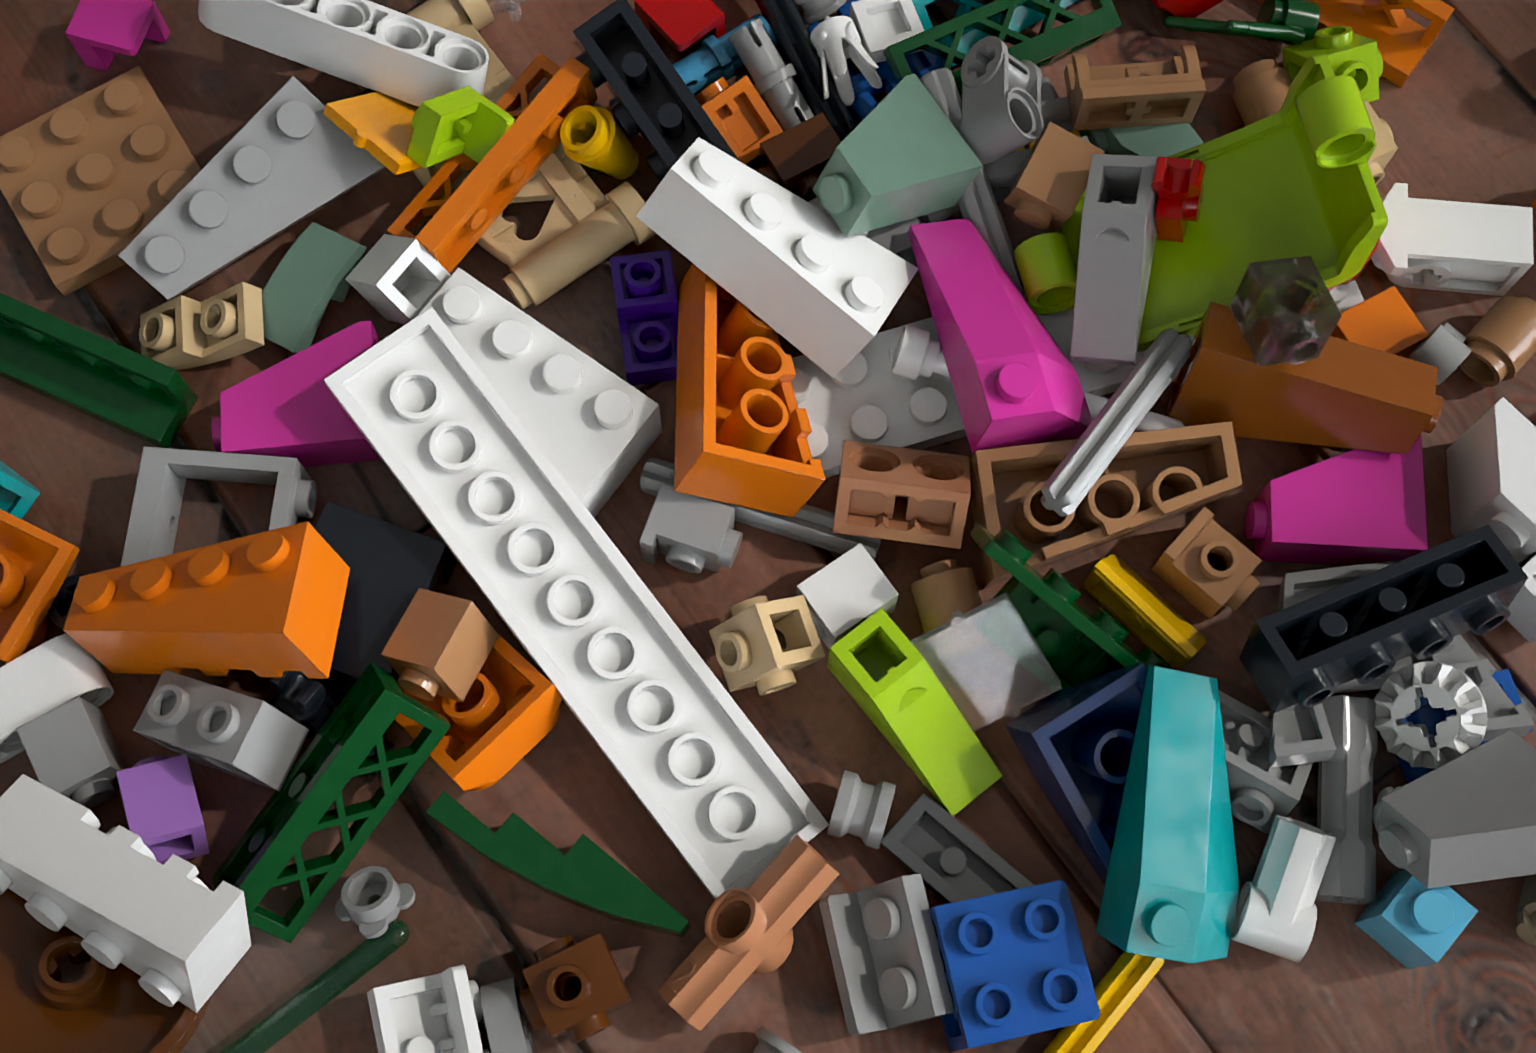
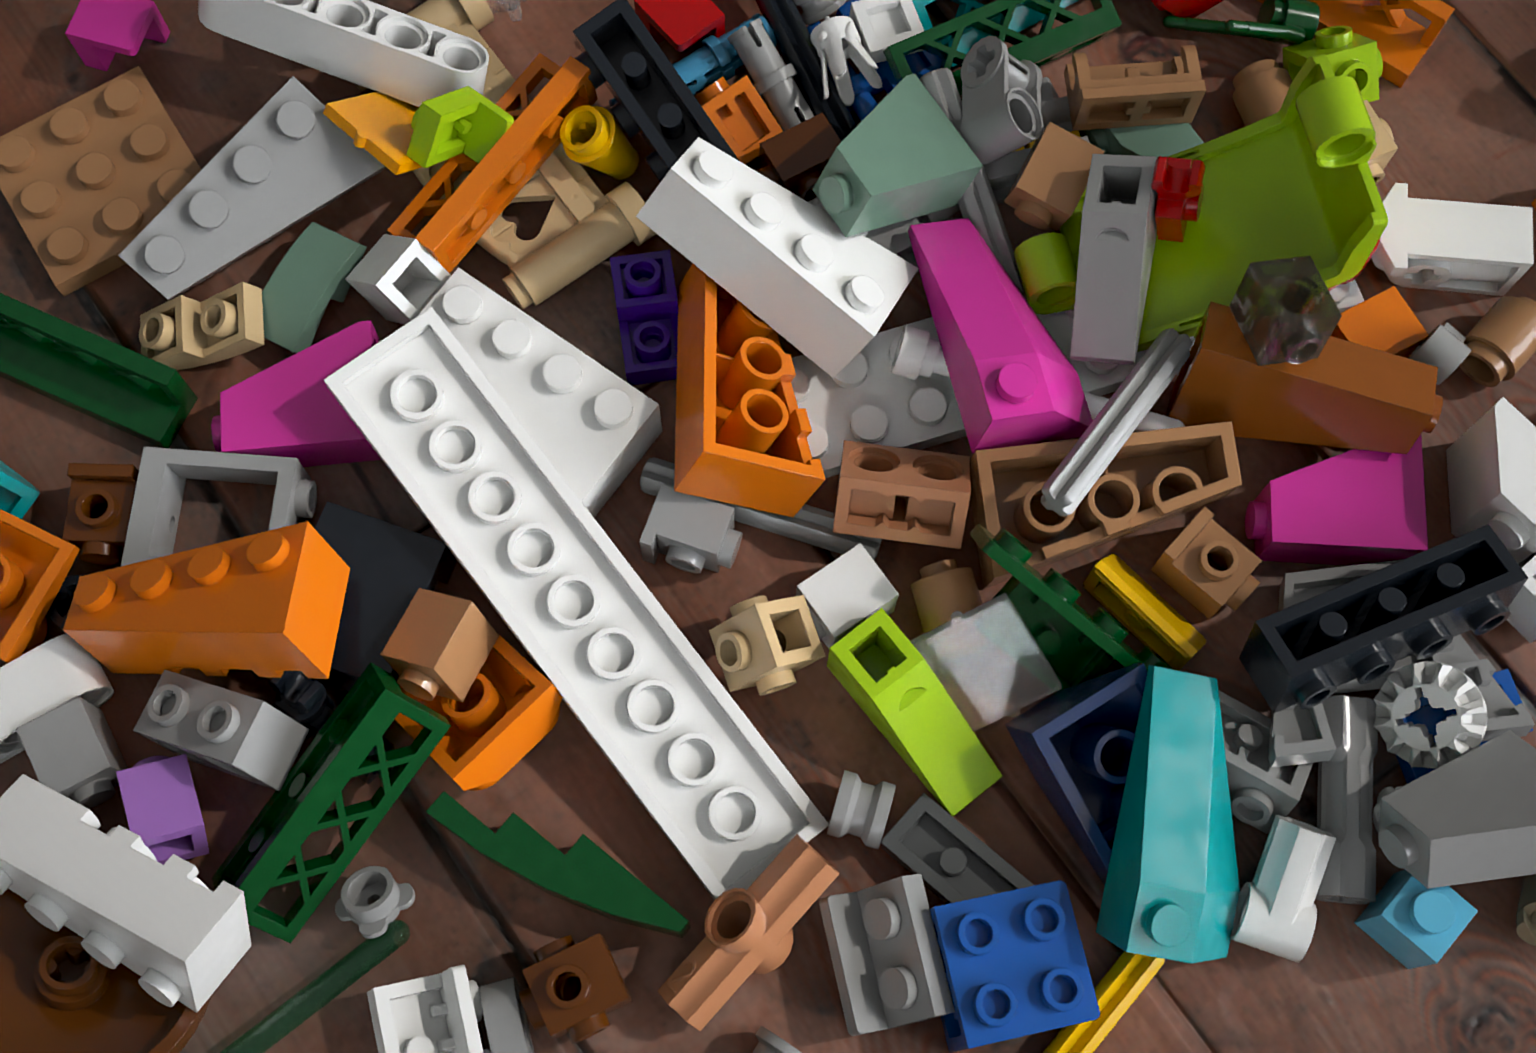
none -> reddish brown brick [62,463,139,565]

